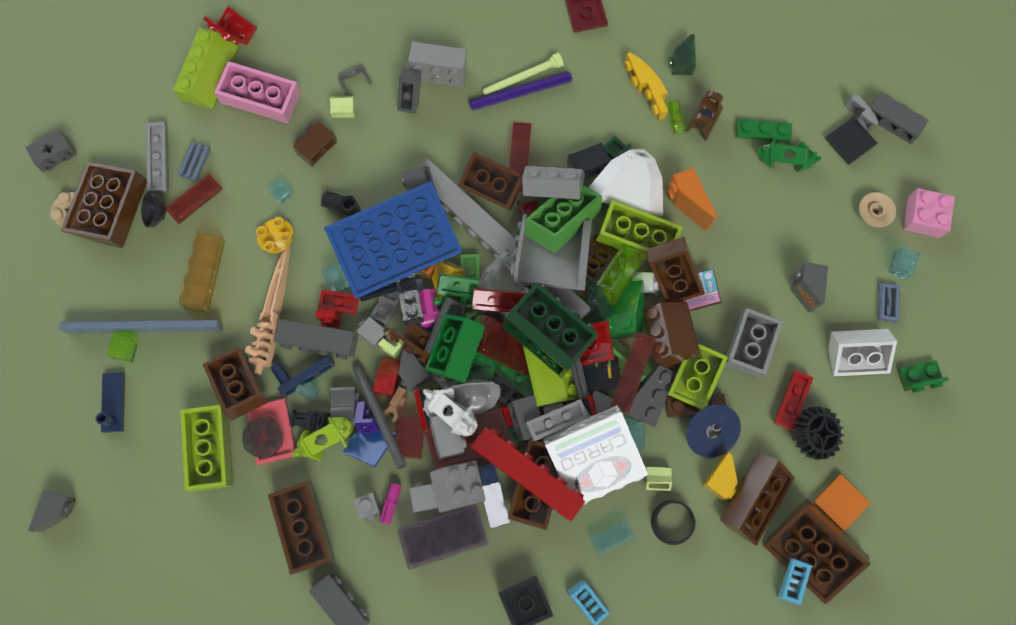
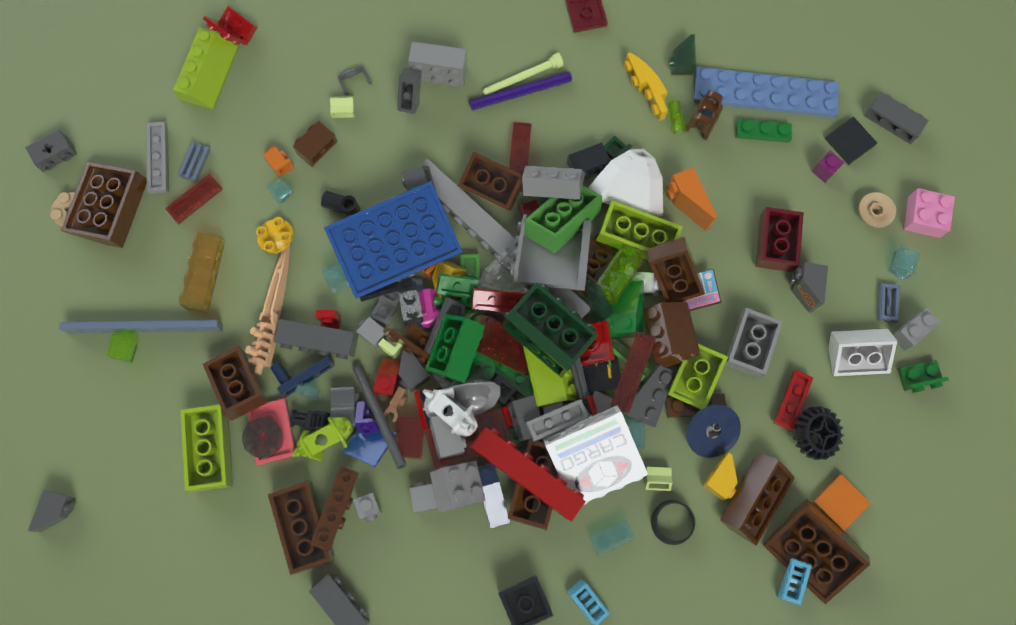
dark blue piece [95,372,125,433] -> none
black piece [141,193,166,227] -> none
bright pink brick [214,61,301,124] -> none
red plate [318,290,360,315] -> none
dark pink axle [379,483,402,525] -> none
clear purple brick [397,504,488,570] -> none
green piece [757,138,822,172] -> none
light grey slope [844,93,878,133] -> none
none -> orange brick [263,146,294,178]
none -> reddish brown bracket [310,466,359,551]
none -> medium blue plate [693,67,839,118]
none -> dark red brick [755,207,804,272]
none -> magenta brick [811,151,844,183]
none -> light grey brick [892,308,941,350]

